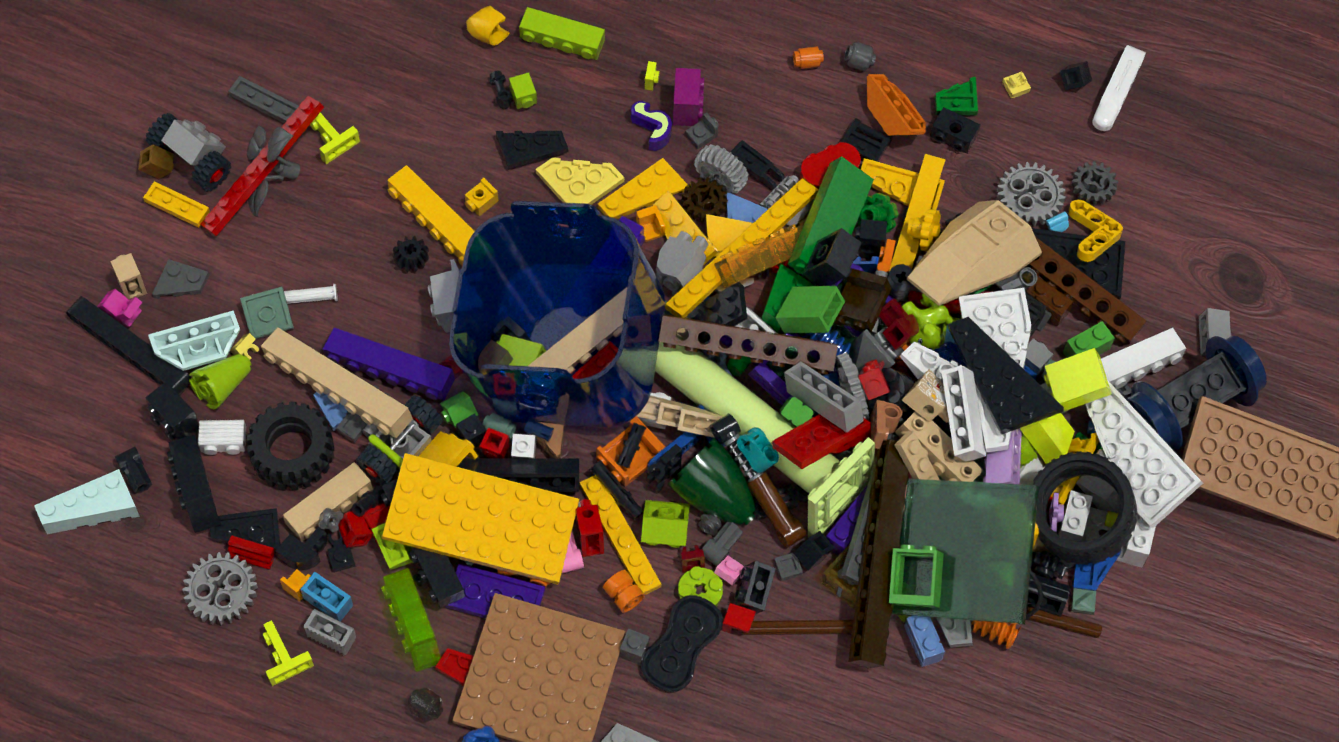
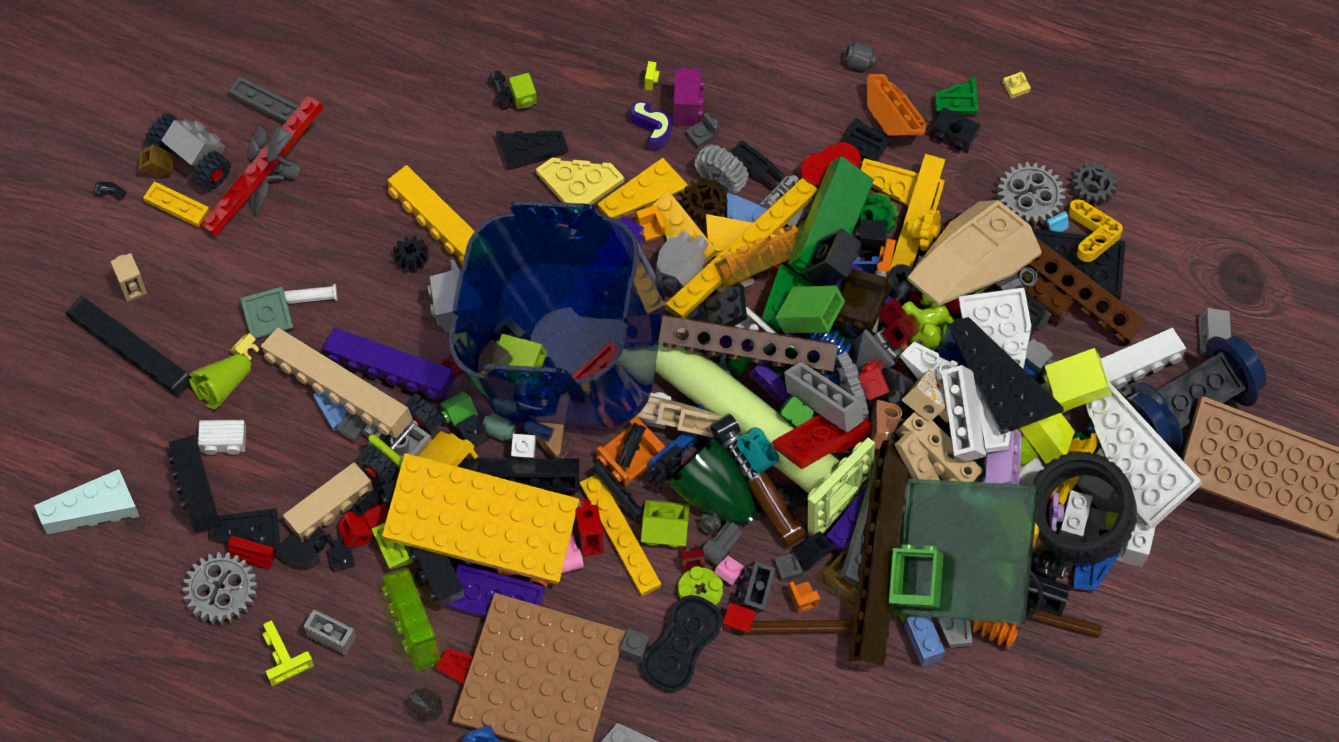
dark pink brick [97,289,142,327] -> none
black piece [115,447,152,493] -> none
black brick [145,382,199,441] -> none
light aqua wedge [148,311,240,371] -> none
dark grey wing [152,259,209,299] -> none
black tyre [246,401,335,490] -> none
light orange panel [280,569,311,602] -> none
dark azure brick [301,572,353,622] -> none
neon yellow bracket [310,113,360,164] -> none
flat silver plate [318,508,343,532] -> none
yellow brick [465,178,498,216] -> none
yellow piece [466,6,510,46] -> none
red brick [479,428,510,458] -> none
lime brick [519,7,605,60] -> none
tan brick [524,287,644,393] -> none
orange wheel [603,570,645,613] -> none
orange brick [793,46,824,69] -> none
black panel [1060,61,1092,90] -> none
bright green brick [1063,321,1115,358] -> none
sand green tile [1071,588,1096,615] -> none
white piece [1092,45,1146,131] -> none
none -> black arm [93,181,127,200]
none -> orange panel [787,581,820,614]

